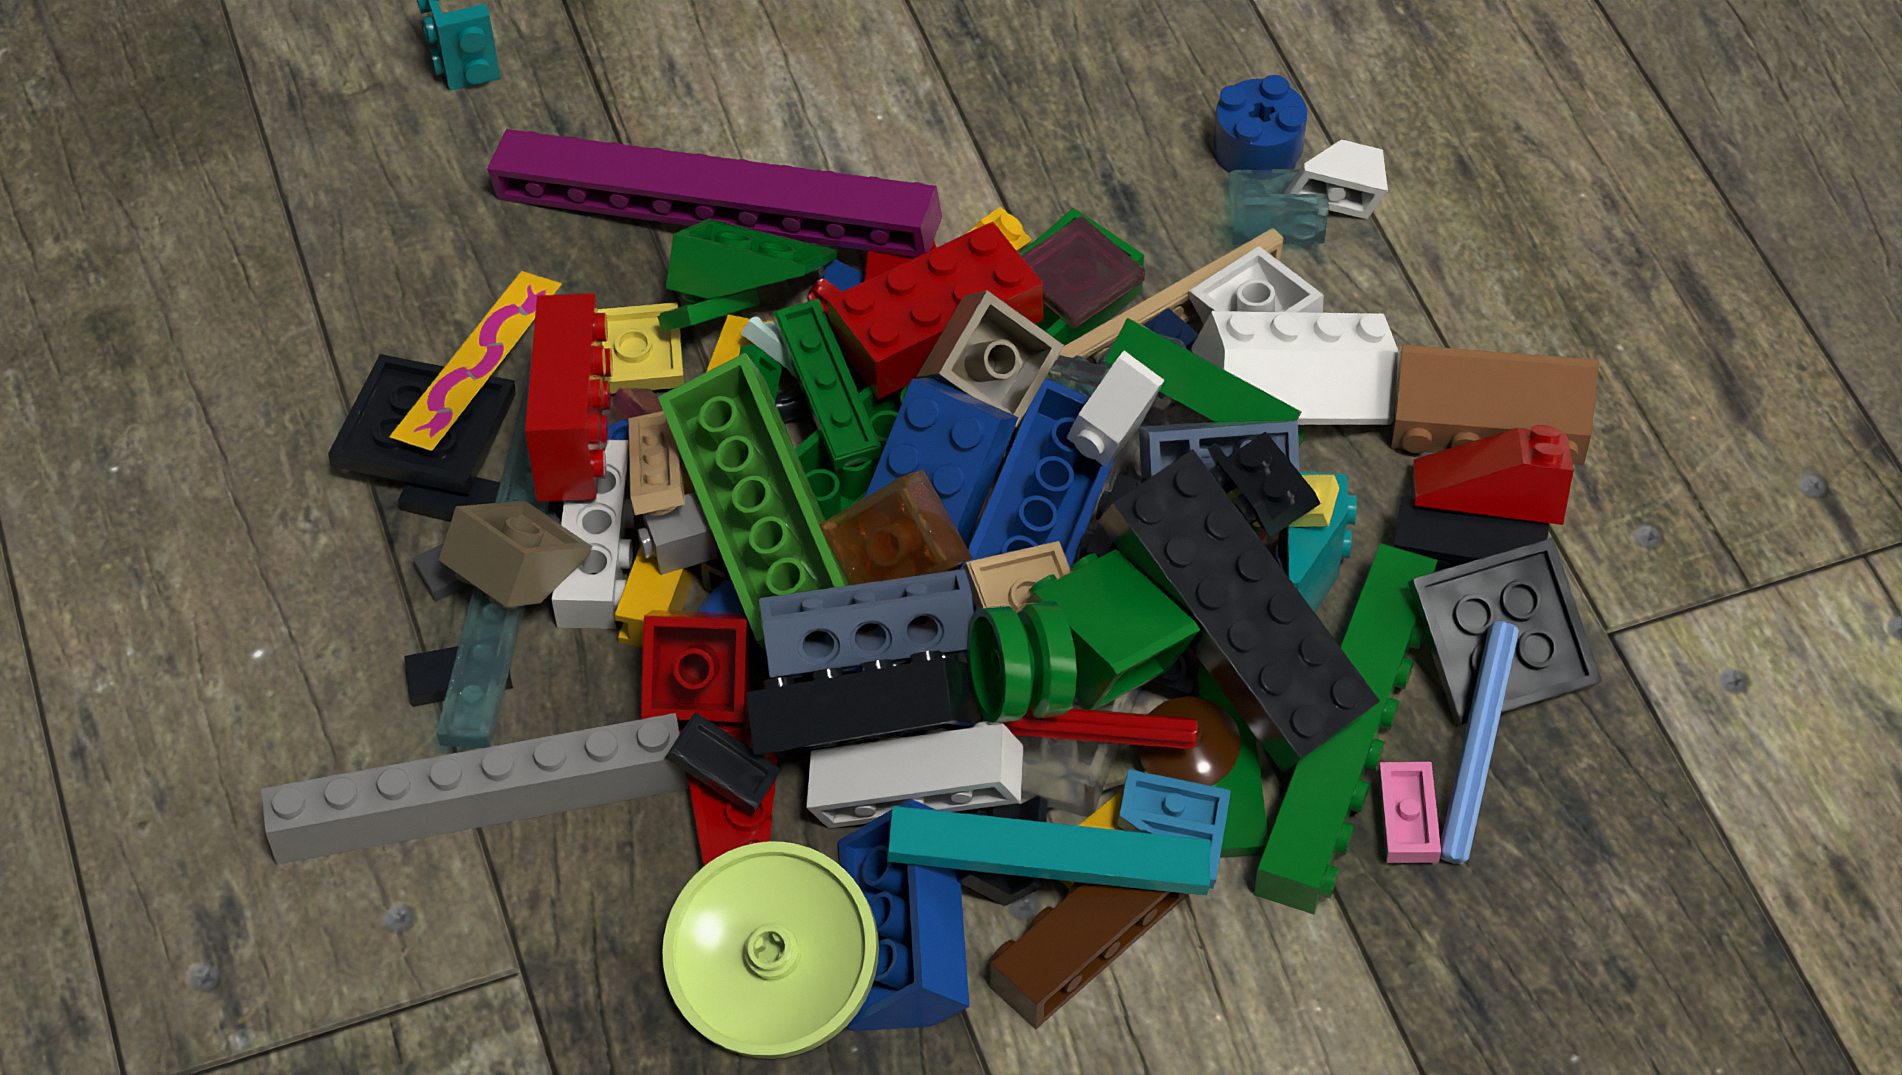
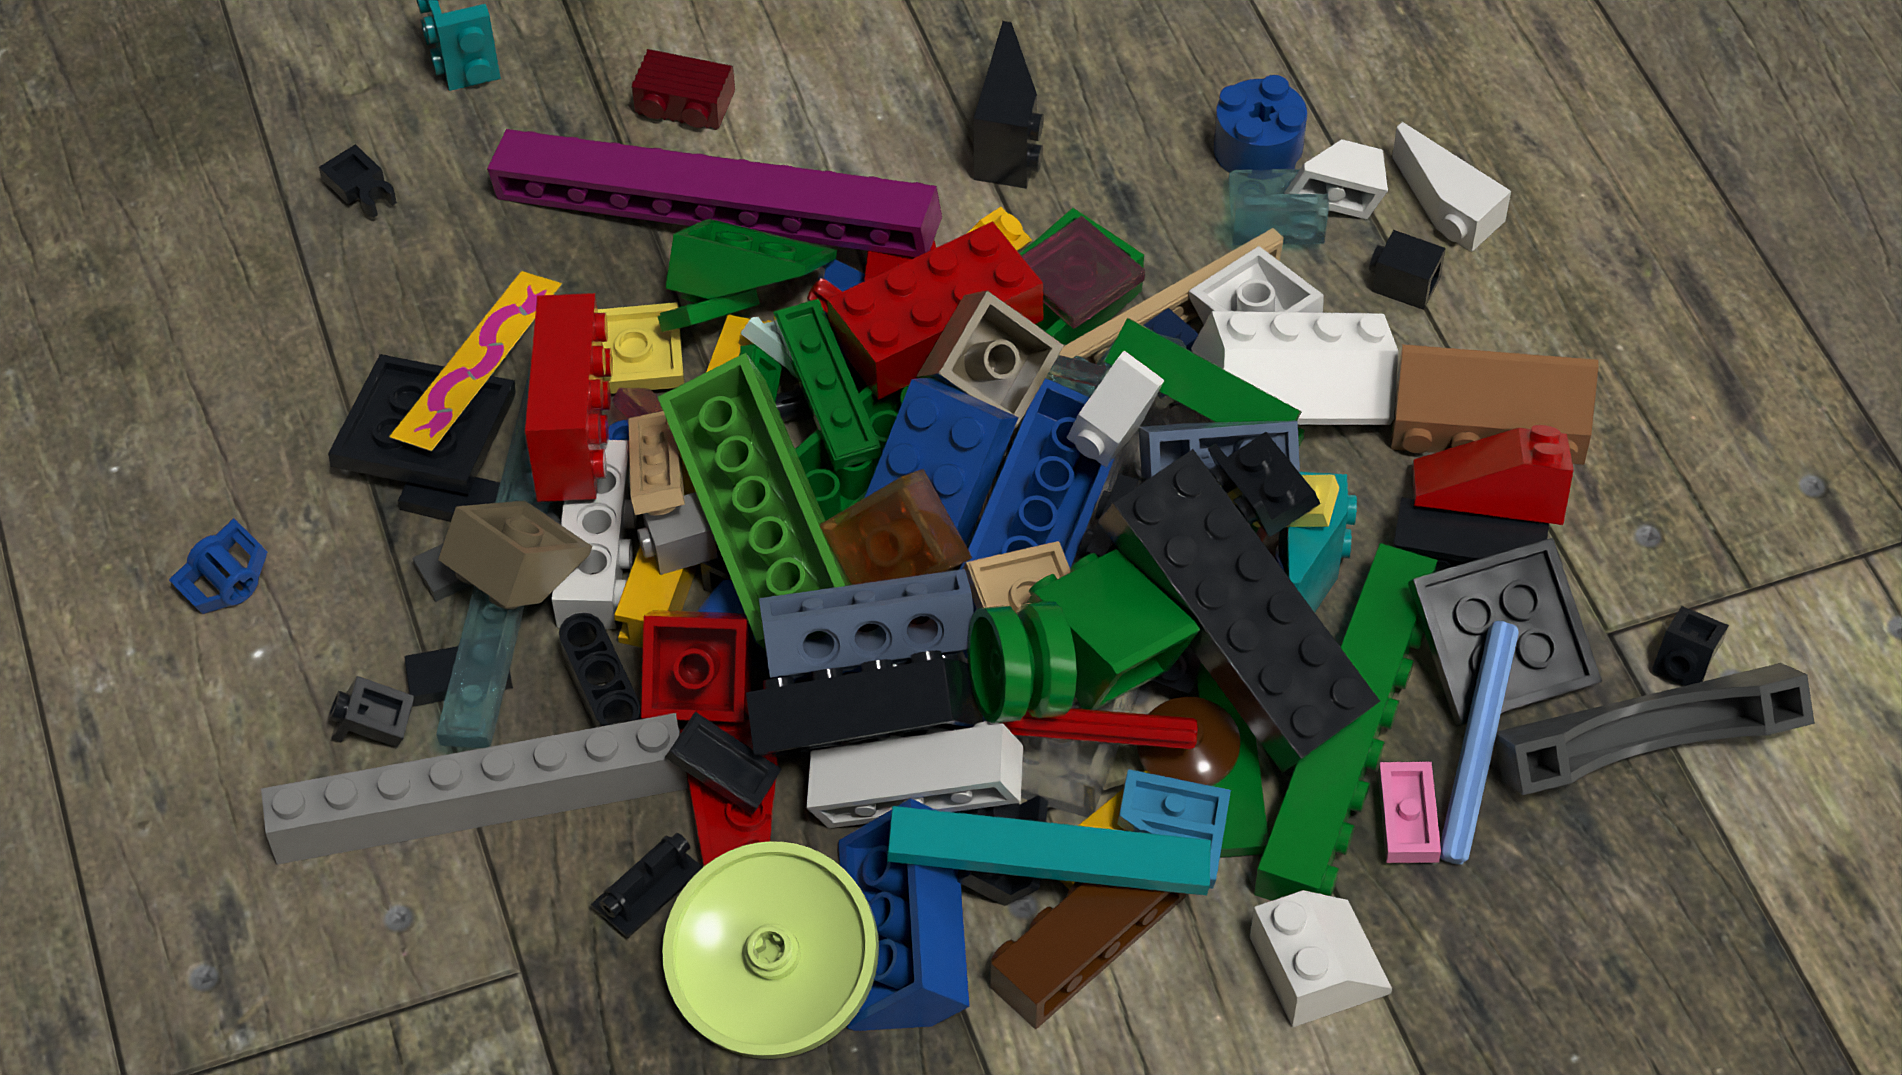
none -> blue piece [169,518,268,614]
none -> black plate [319,144,397,218]
none -> black bracket [328,676,414,747]
none -> black beam [559,613,642,728]
none -> black hinge [591,833,703,938]
none -> dark red brick [632,49,735,130]
none -> black slope [973,21,1044,189]
none -> white slope [1250,890,1392,1028]
none -> black brick [1369,230,1446,310]
none -> white slope [1392,122,1511,252]
none -> dark grey arch [1495,663,1815,795]
none -> black bracket [1652,606,1729,686]

